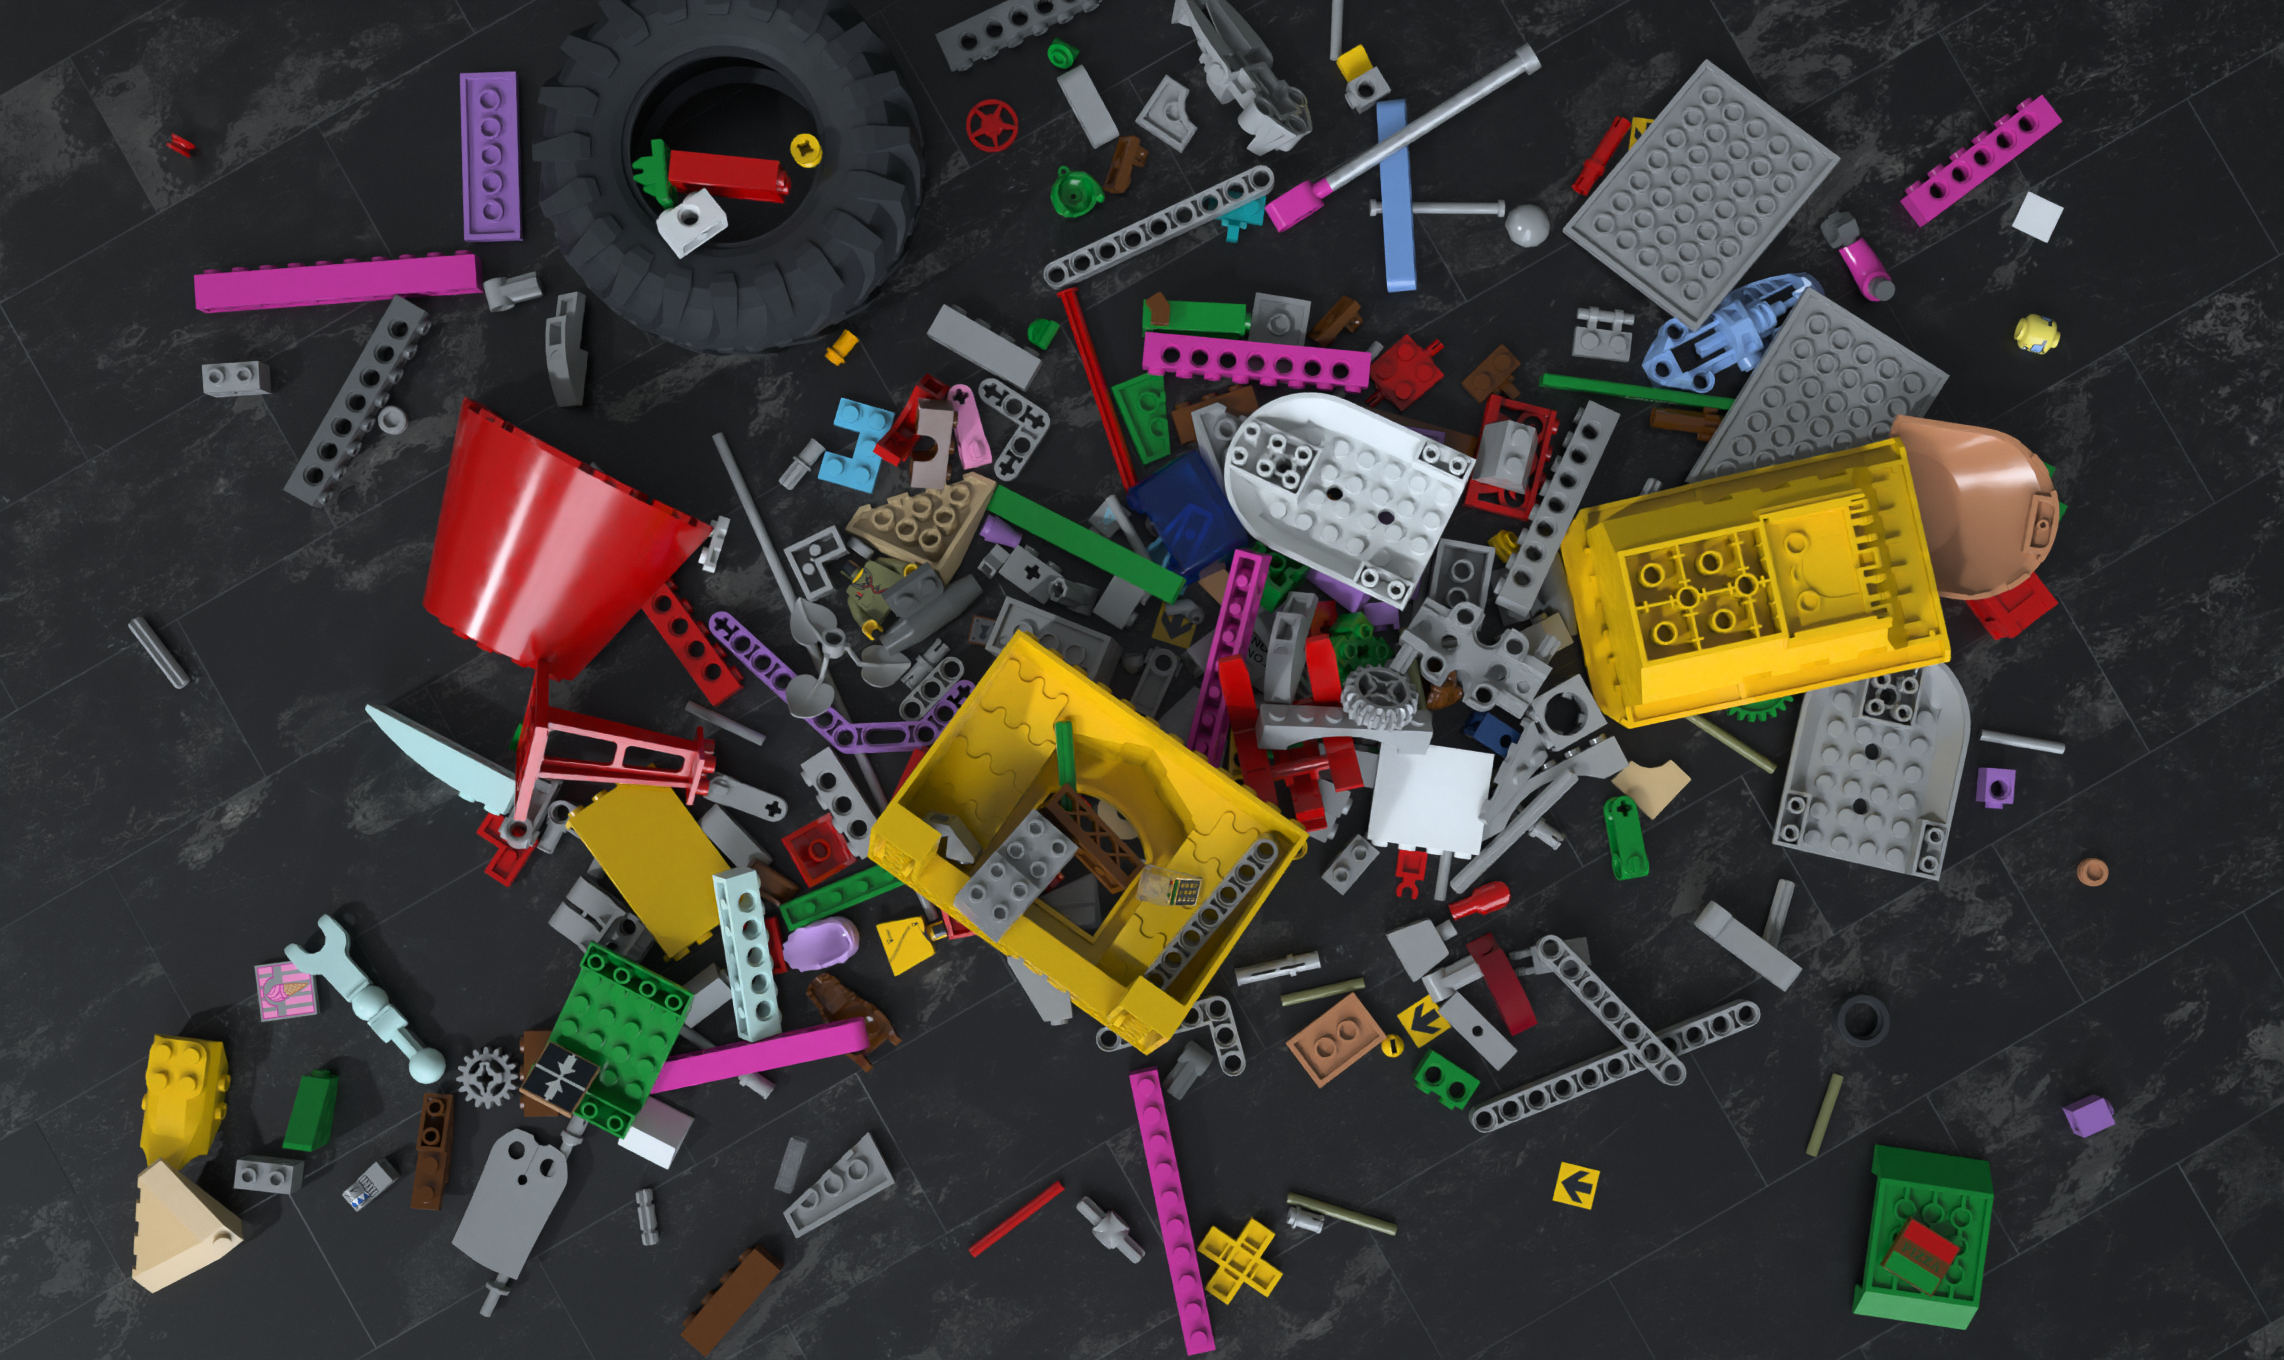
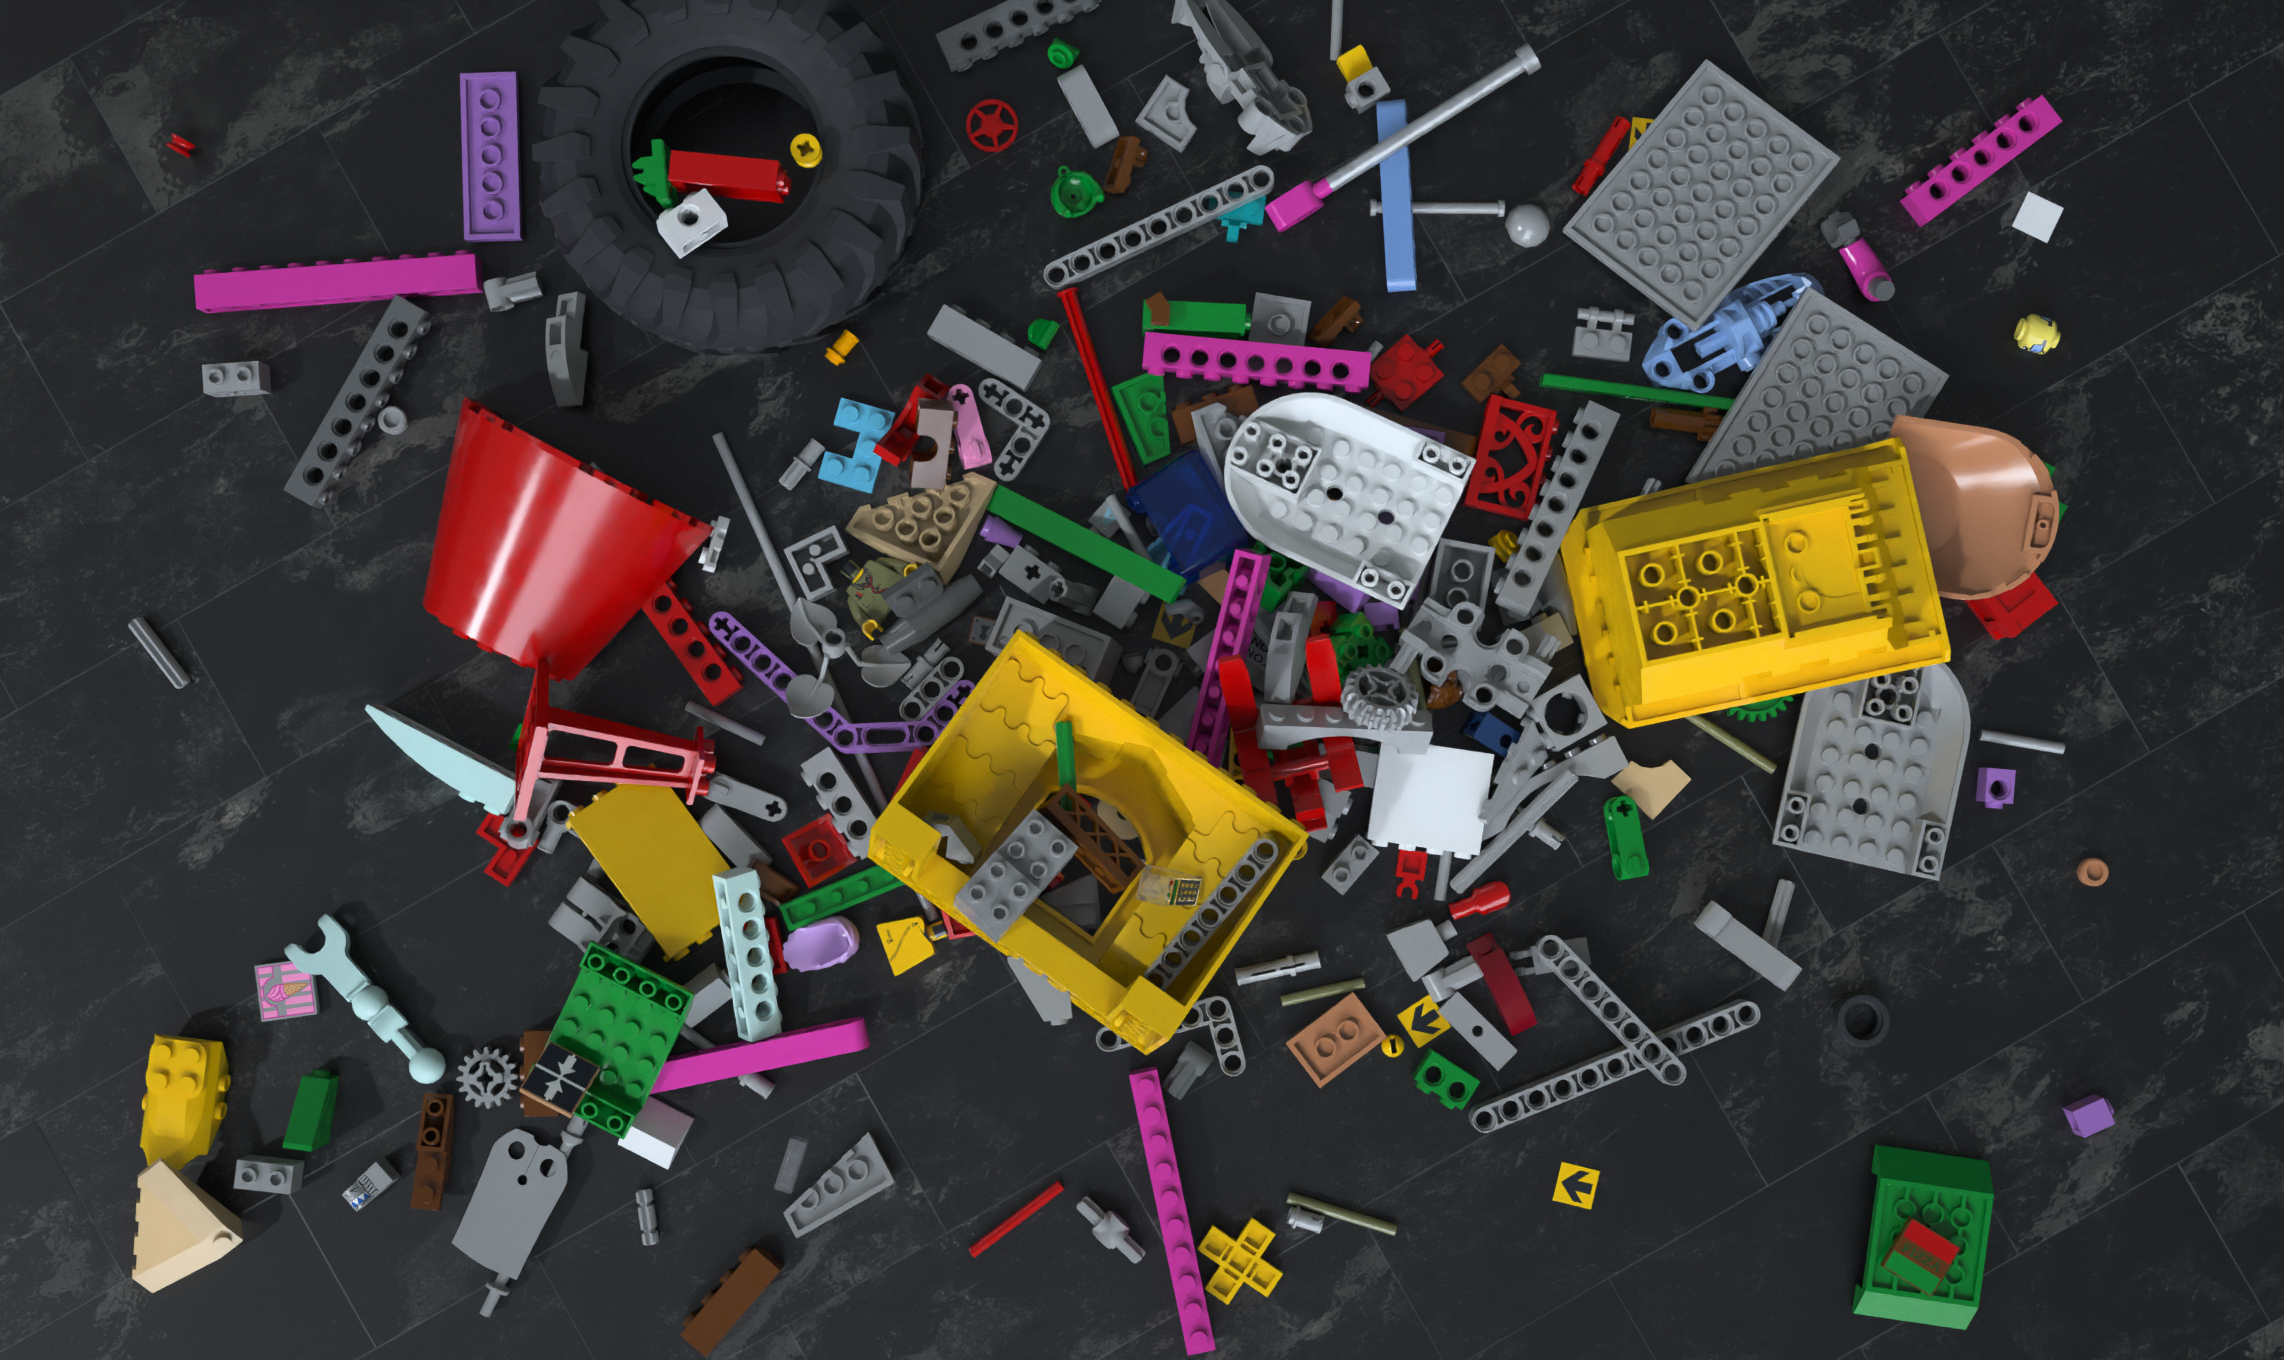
reddish brown animal [806,972,902,1073] -> none
light grey tile [846,536,874,561] -> none
light grey slope [1471,420,1538,494] -> none
olive bar [1806,1073,1844,1157] -> none

